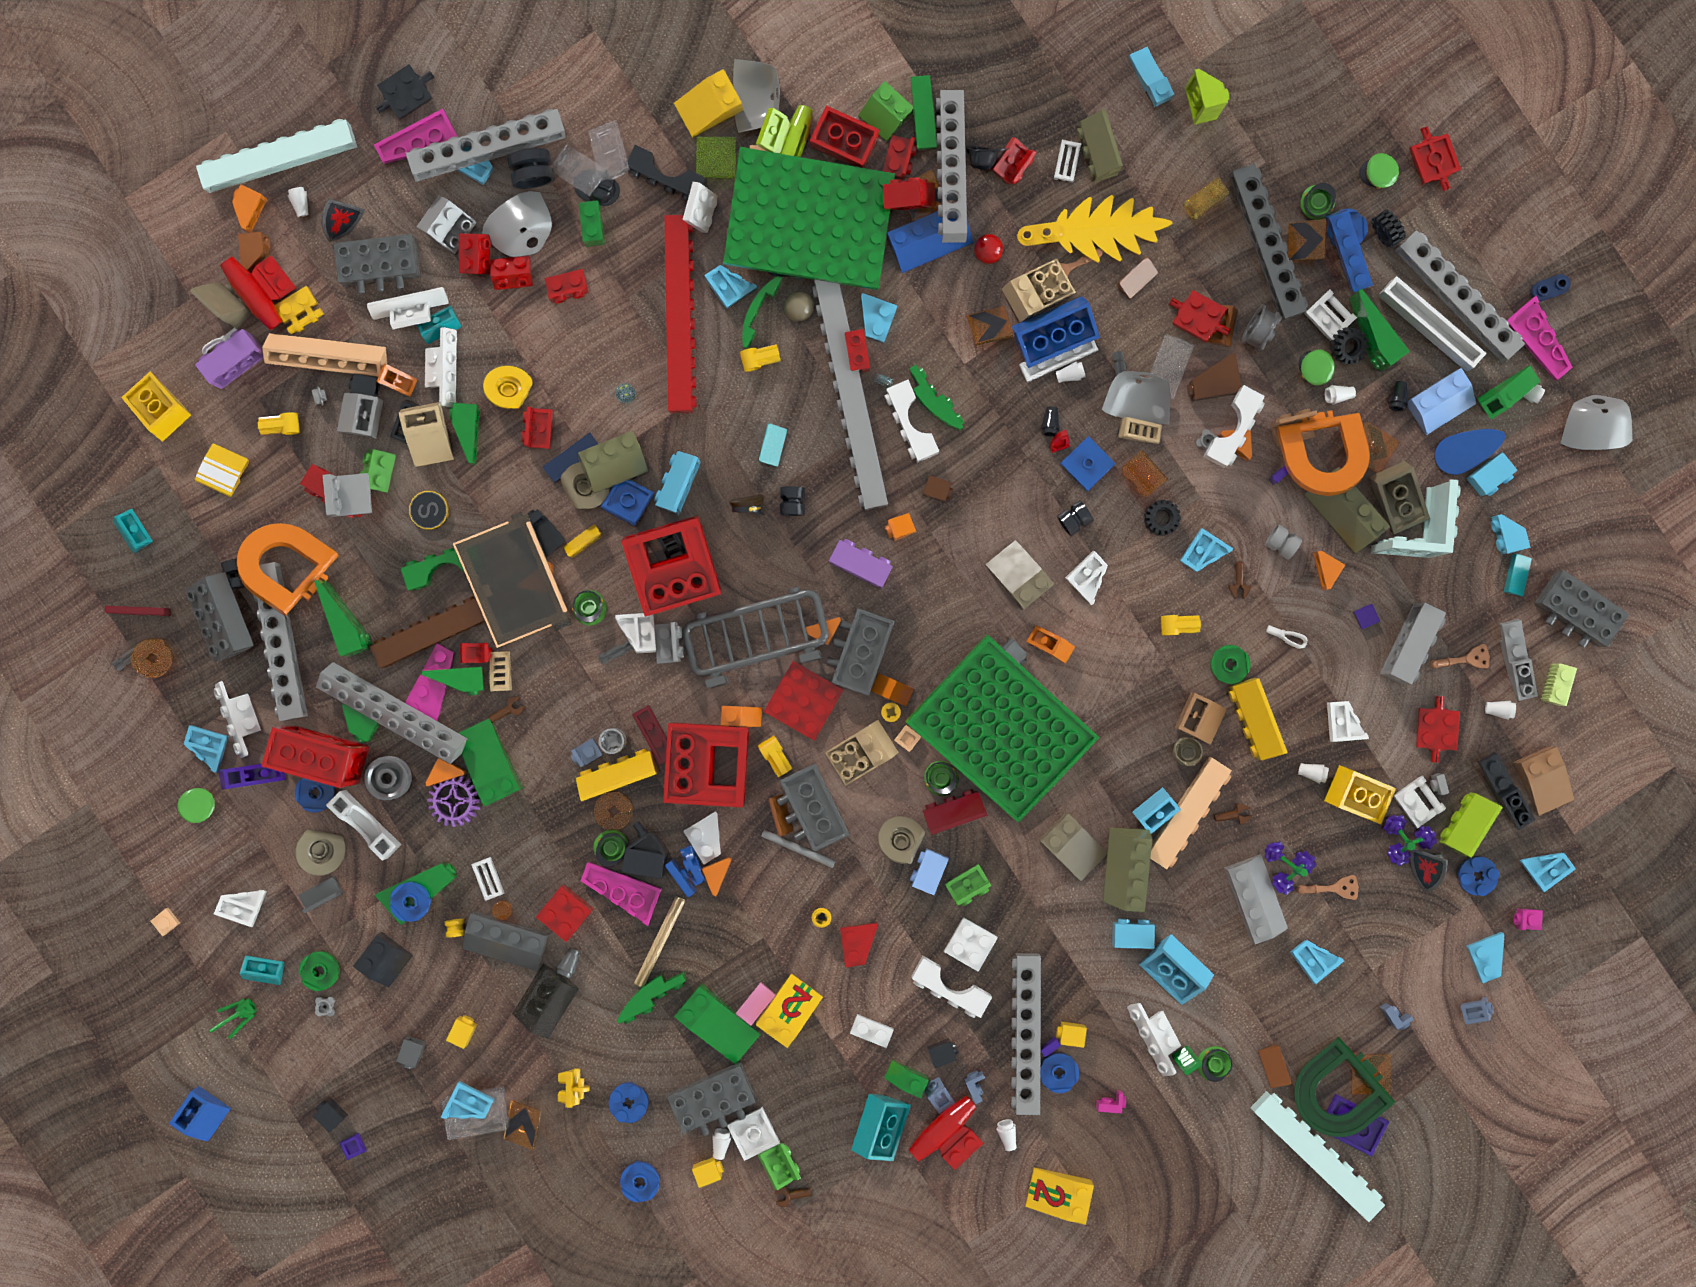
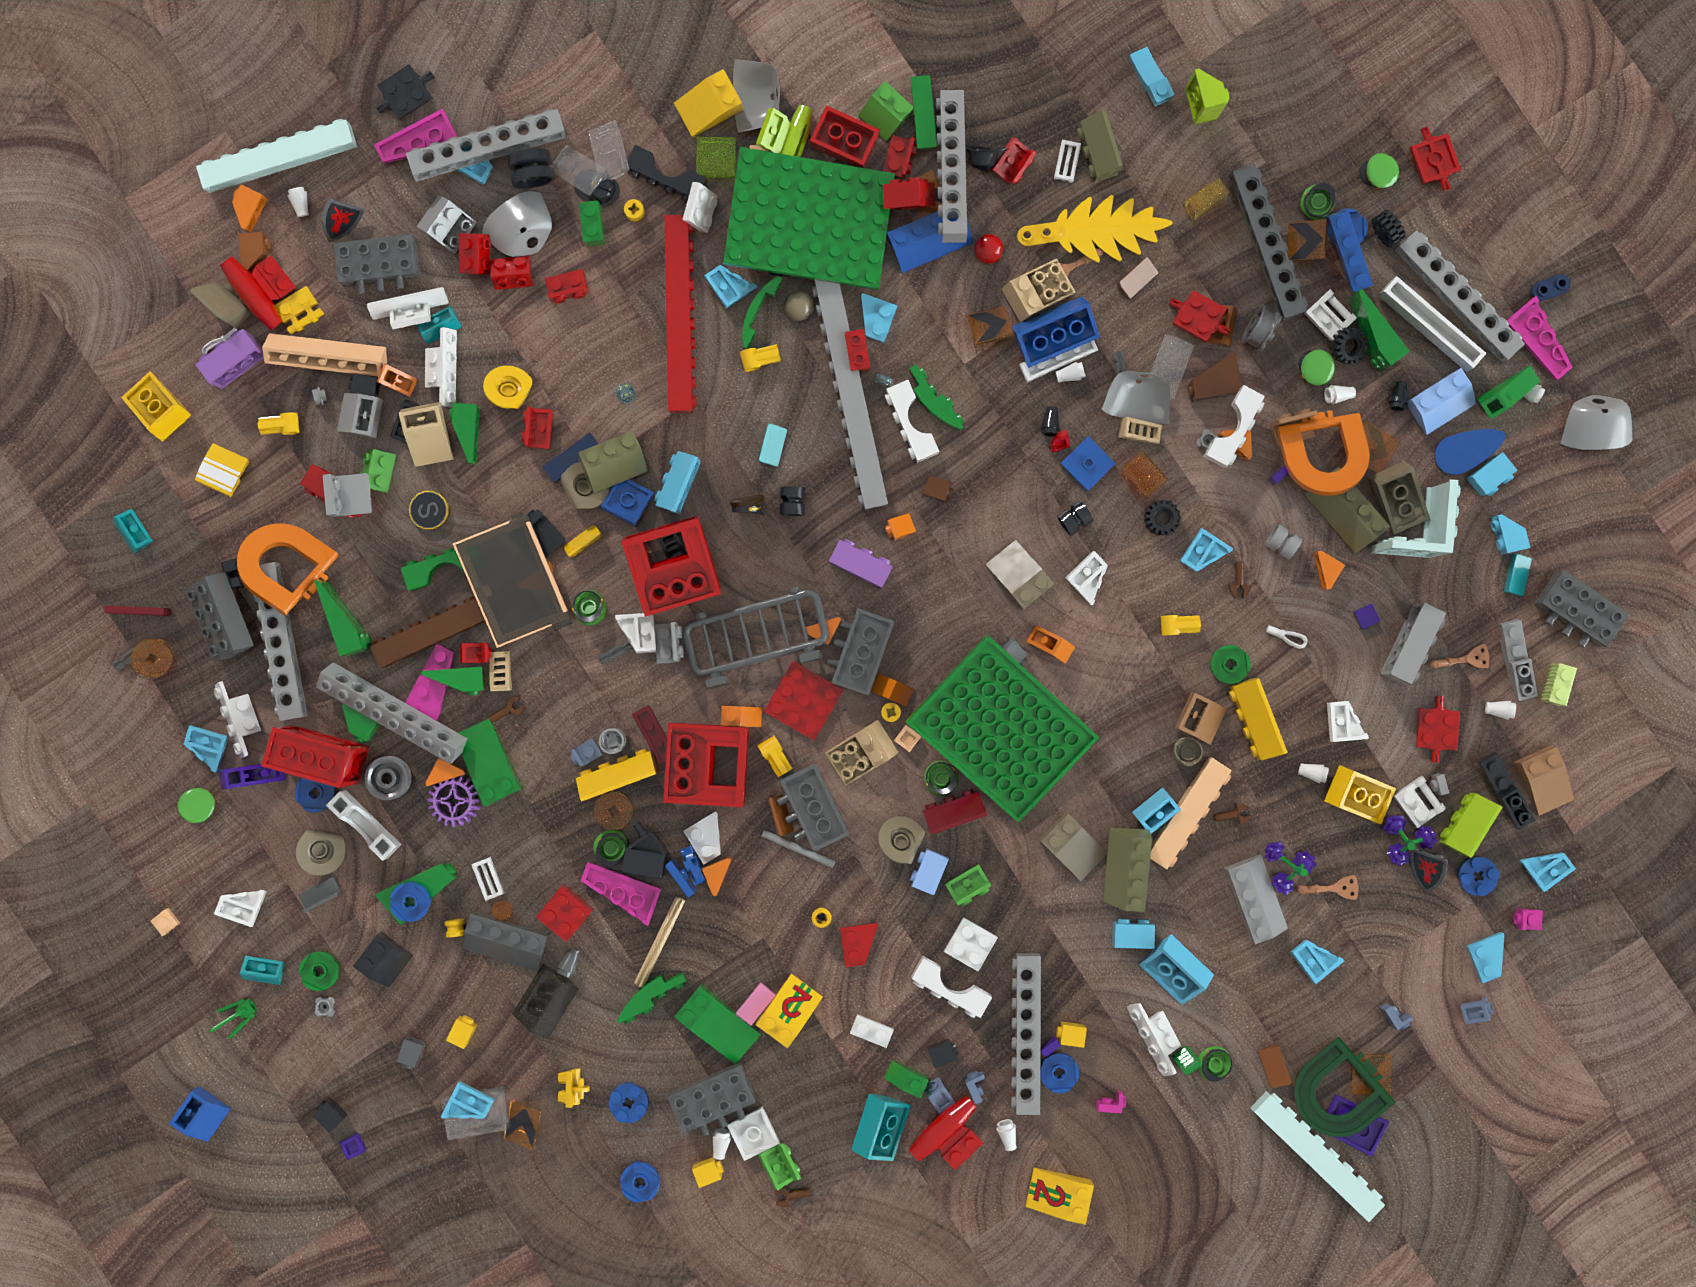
none -> yellow wheel [624,199,645,222]

